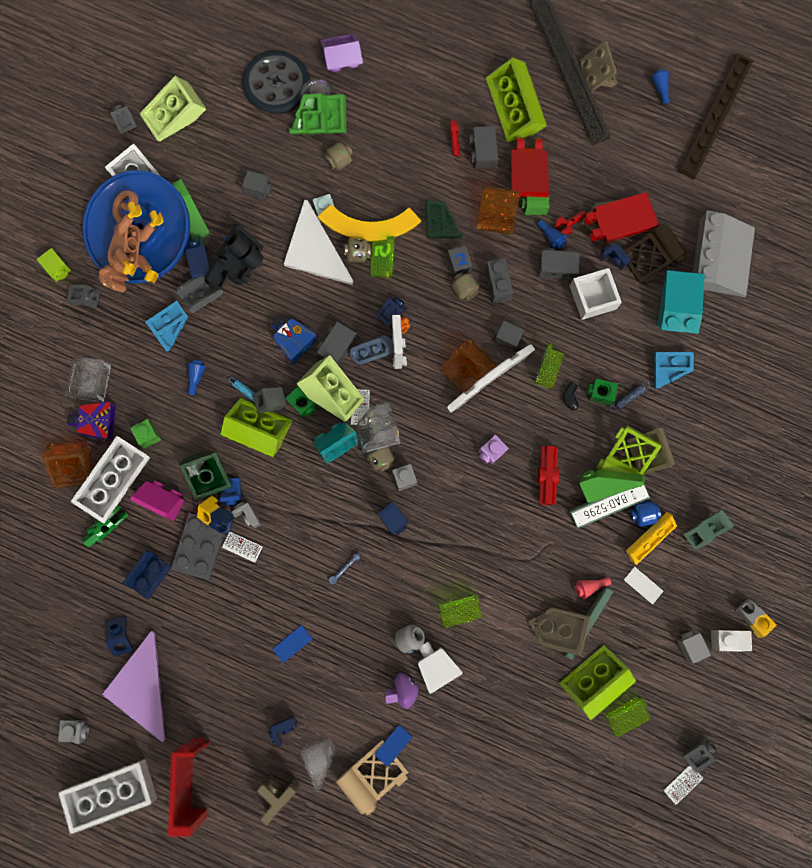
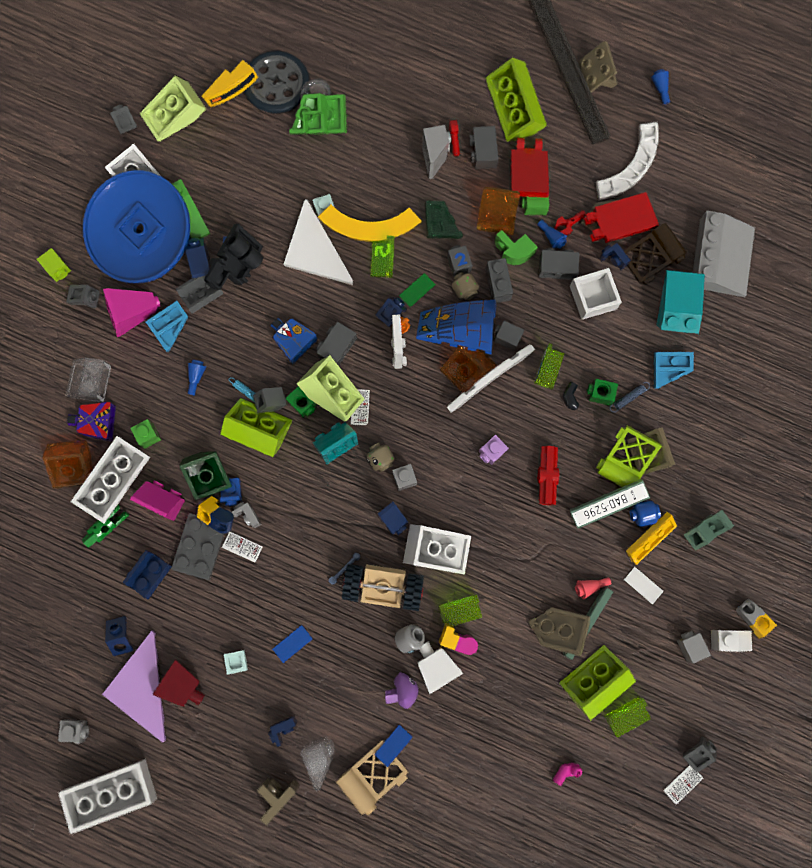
nougat animal [99,190,163,292] -> none
red panel [168,737,210,837] -> none
dark grey brick [242,170,272,200] -> none
slope [320,33,363,72] -> none
dark tan head [325,142,353,170] -> none
dark tan head [343,238,371,263] -> none
sand blue plate [350,335,394,365] -> none
clear slope [356,402,401,453] -> none
bright green slope [579,470,645,503] -> none
dark brown tile [678,53,754,180] -> none
none -> dark pink slope [103,288,160,337]
none -> dark red torso [153,660,205,707]
none -> yellow slope [202,60,258,107]
none -> light aqua plate [224,650,248,675]
none -> plate [342,564,424,611]
none -> green sticker [399,273,436,307]
none -> white slope [403,524,471,575]
none -> blue wedge [416,300,496,355]
none -> light grey slope [422,125,451,179]
none -> leg [439,623,478,655]
none -> bright green brick [494,230,538,265]
none -> dark pink arm [553,763,582,786]
none -> white tile [596,122,659,200]

